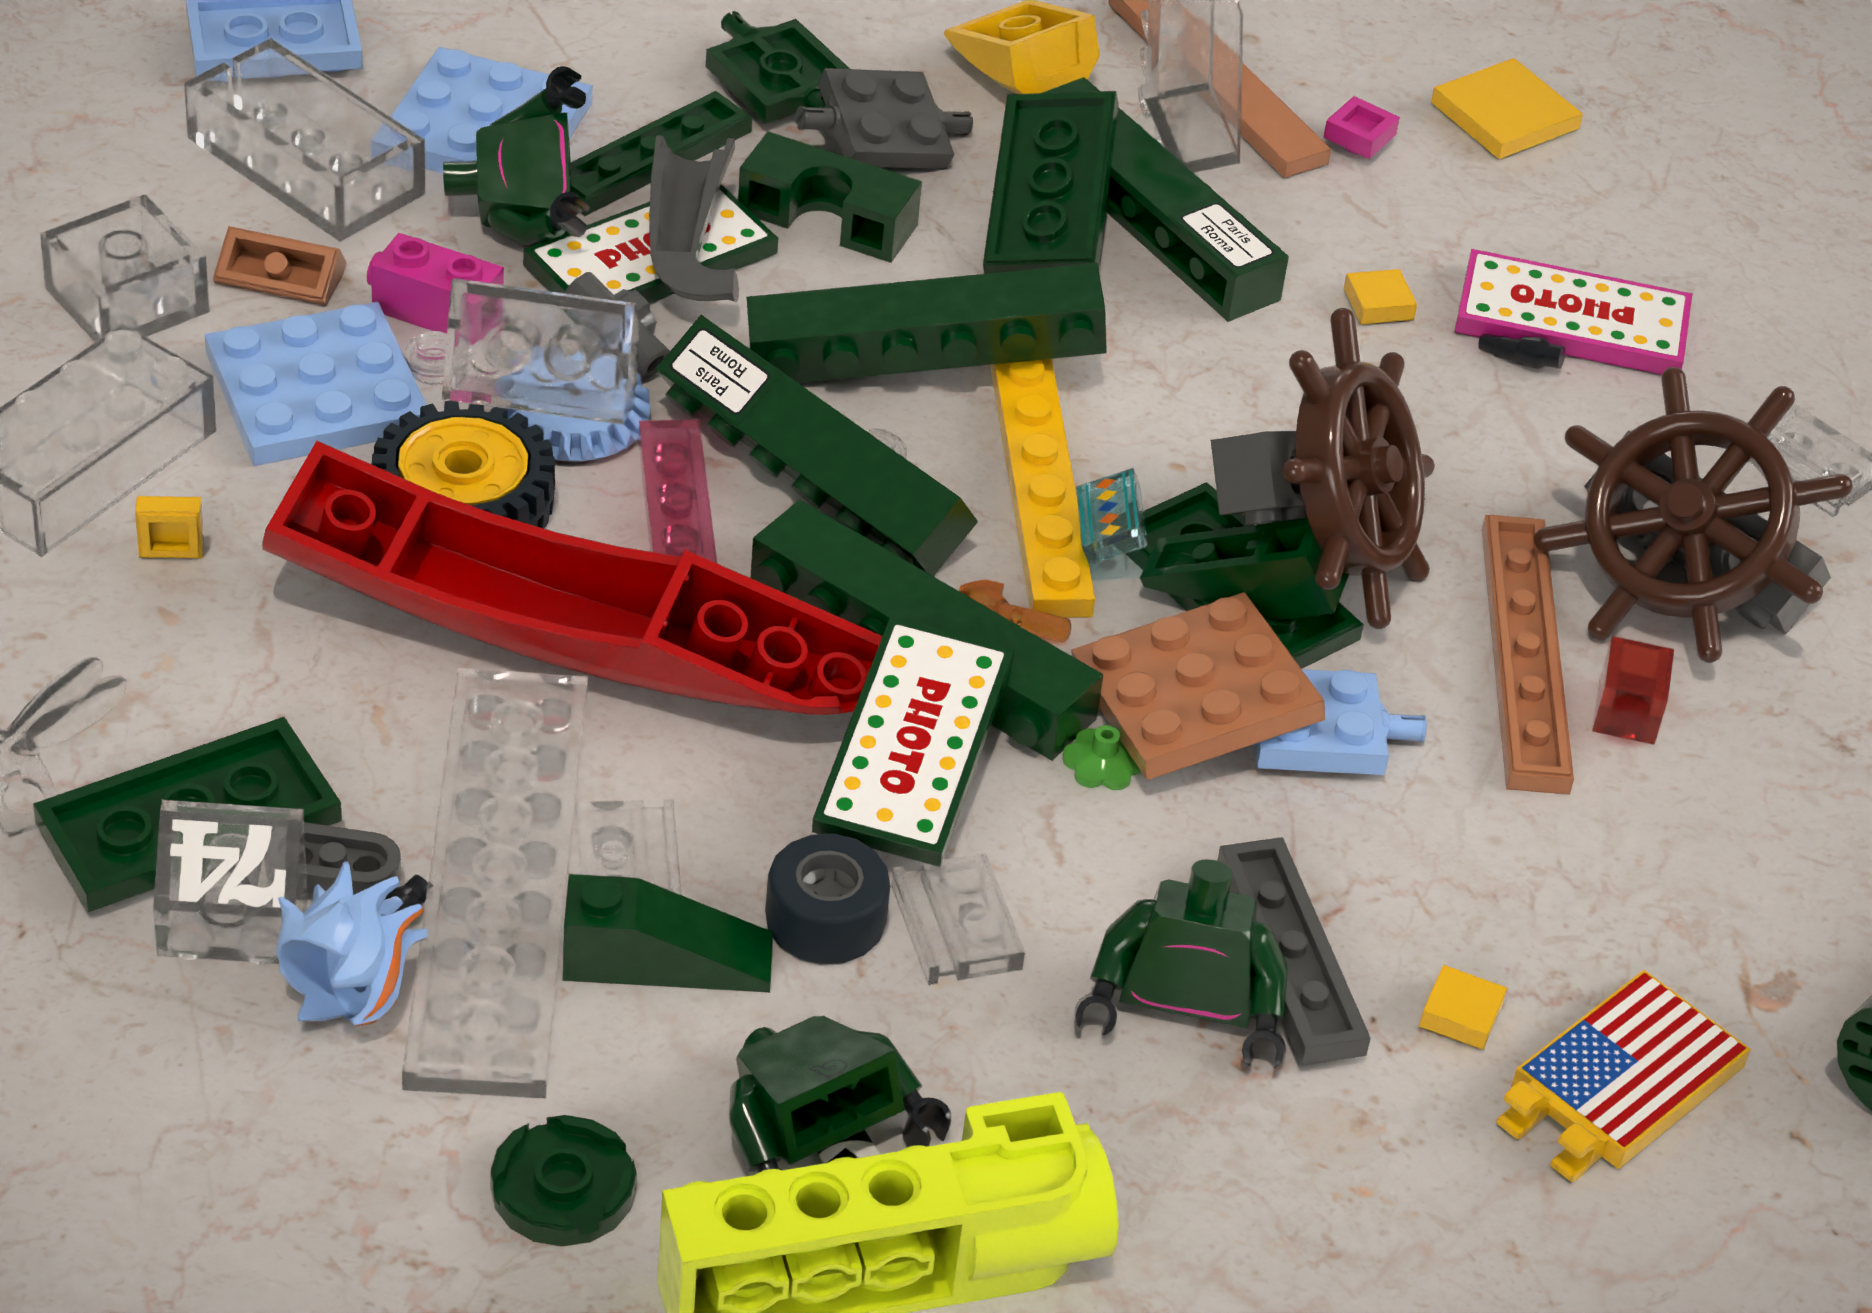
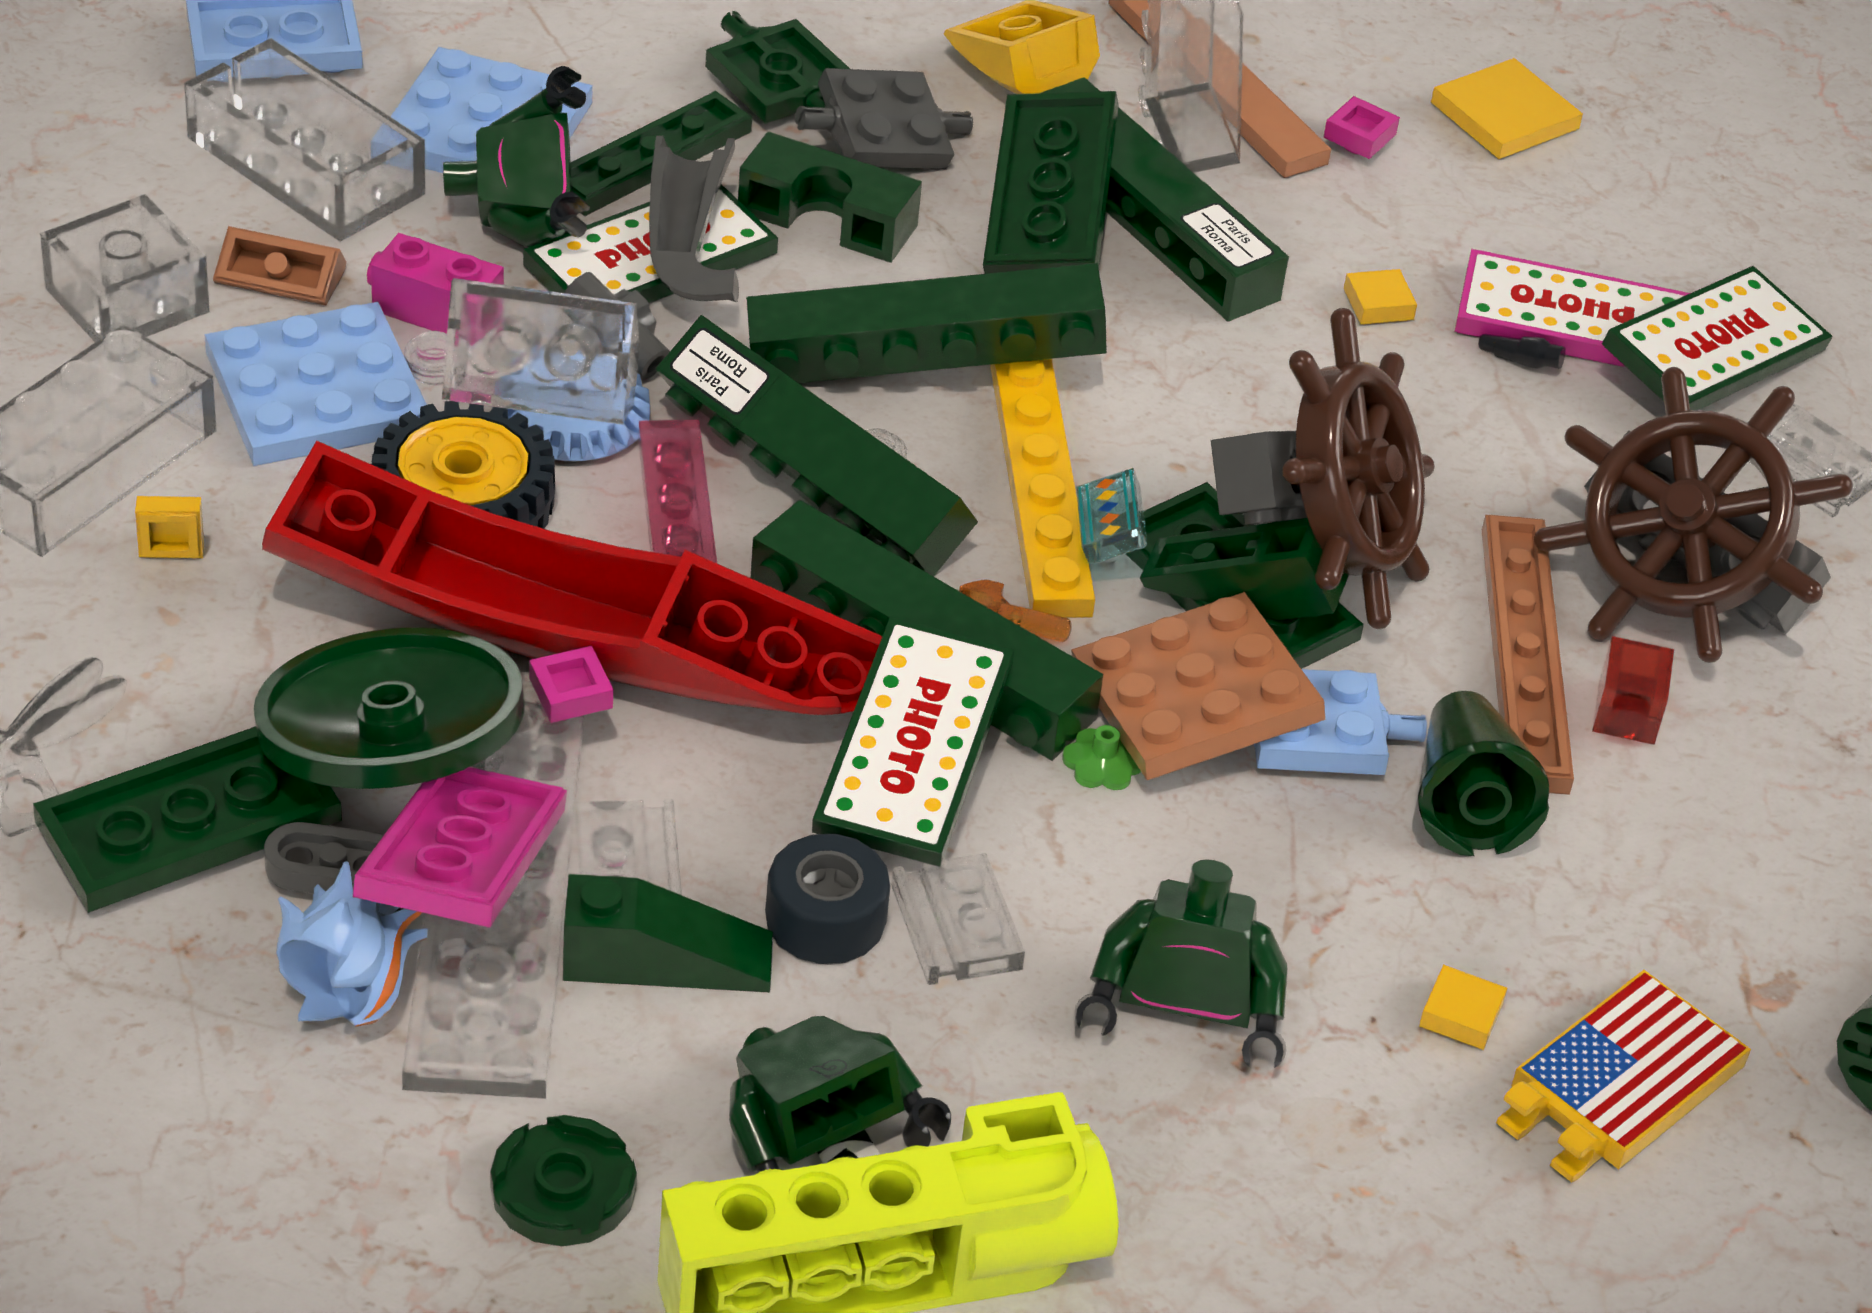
clear slope [153,800,307,964] -> none
dark grey plate [1217,837,1371,1066] -> none
none -> dark green dish [254,628,525,789]
none -> dark pink tile [353,767,567,928]
none -> dark pink plate [529,646,614,723]
none -> dark green cone [1418,691,1549,856]
none -> tile [1602,266,1833,411]

